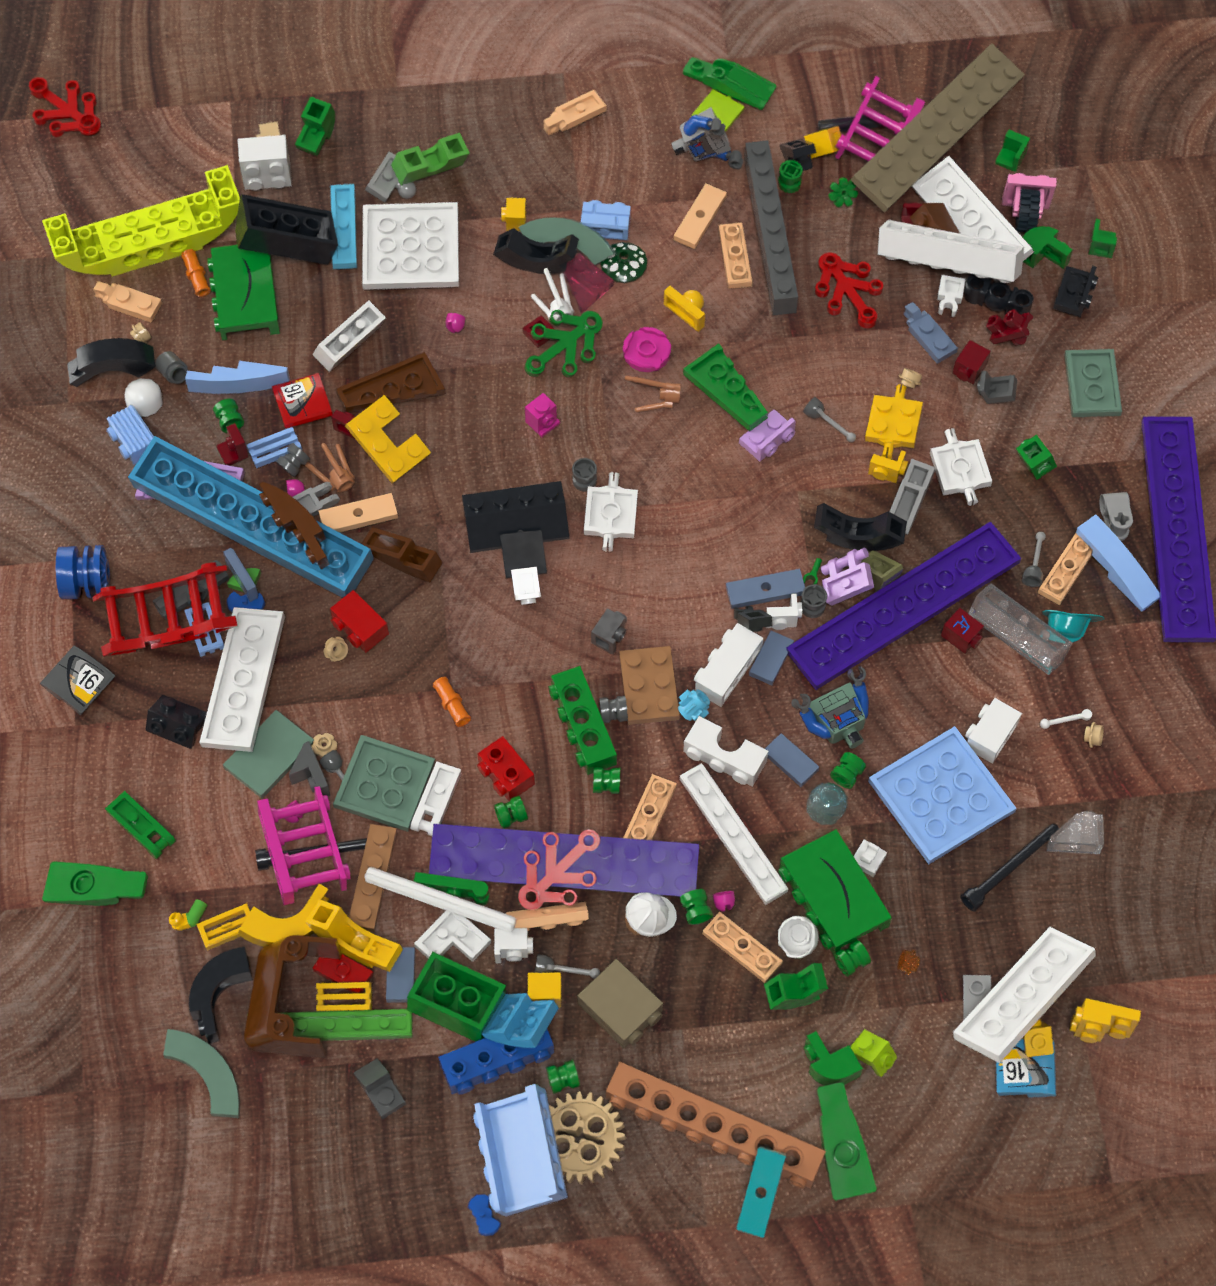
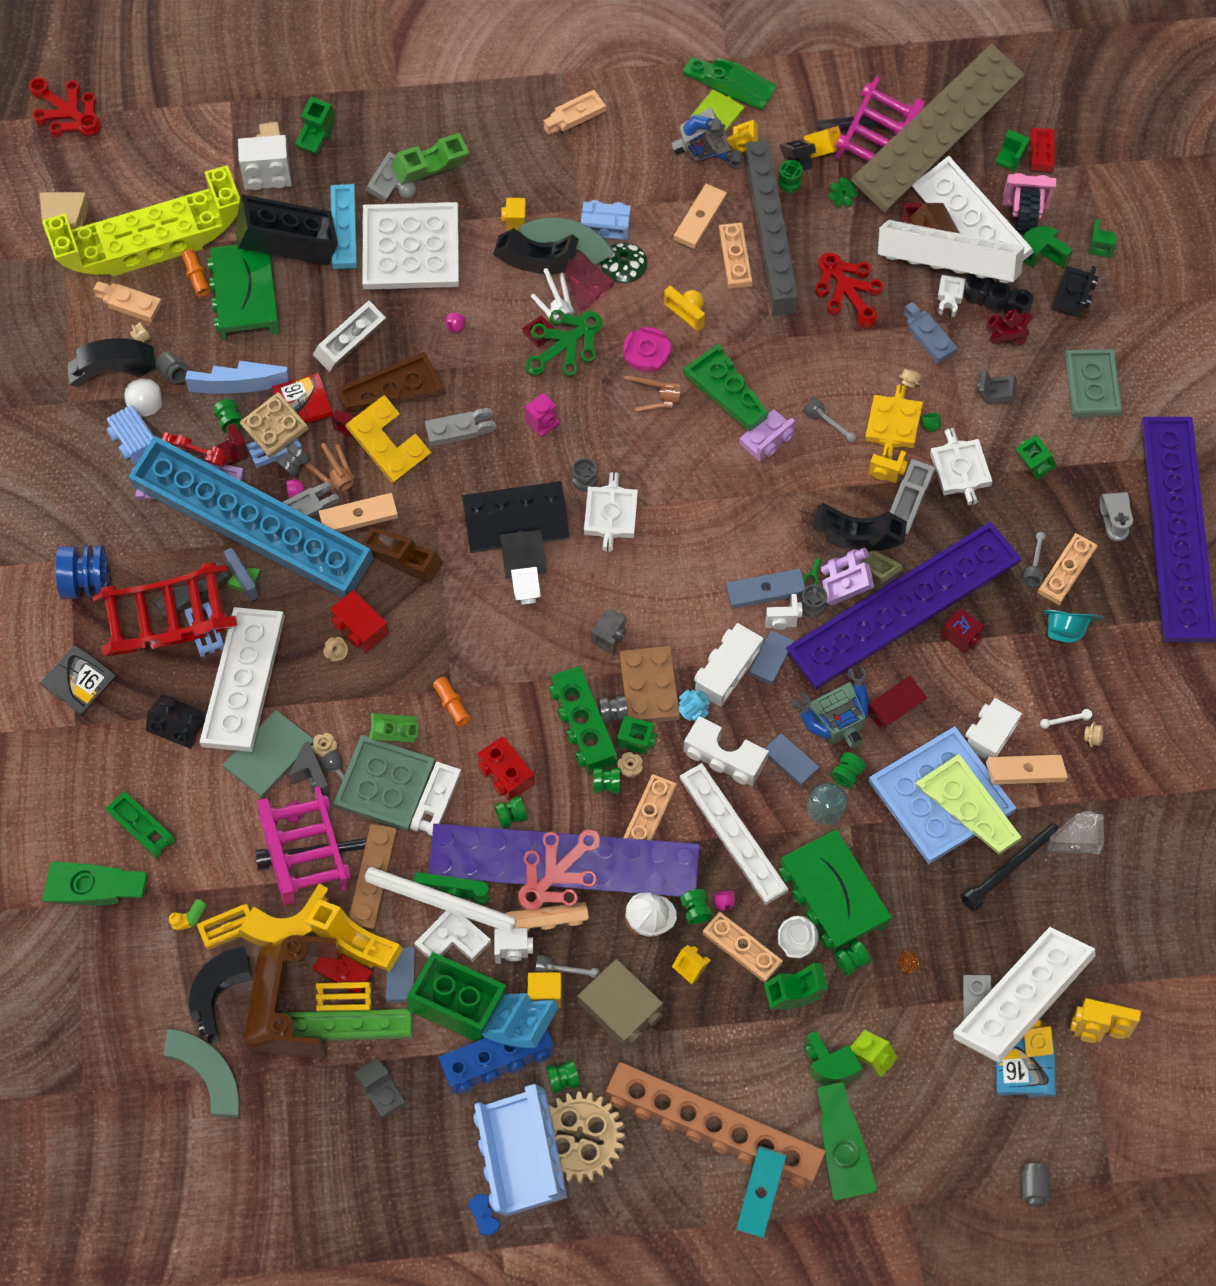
blue piece [226,592,265,613] -> none
reddish brown slope [259,481,330,569] -> none
pearl dark grey plate [734,606,772,632] -> none
white tile [854,840,887,877] -> none
dark red brick [952,340,991,385] -> none
clear brick [968,583,1073,675] -> none
light blue slope [1076,515,1159,612] -> none
none -> tan torso [40,192,89,237]
none -> red plant [162,432,231,467]
none -> tan tile [240,392,309,459]
none -> bright green hips [369,713,418,742]
none -> light grey hinge [424,408,497,447]
none -> green brick [617,715,658,755]
none -> tan plate [617,752,643,777]
none -> yellow tile [672,945,710,984]
none -> yellow bracket [727,120,758,153]
none -> dark red hinge [868,675,927,729]
none -> yellowish green wing [915,754,1021,855]
none -> green hinge [921,413,942,432]
none -> light nougat tile [986,755,1068,785]
none -> dark grey brick [1022,1163,1051,1207]
none -> red plate [1030,128,1055,172]

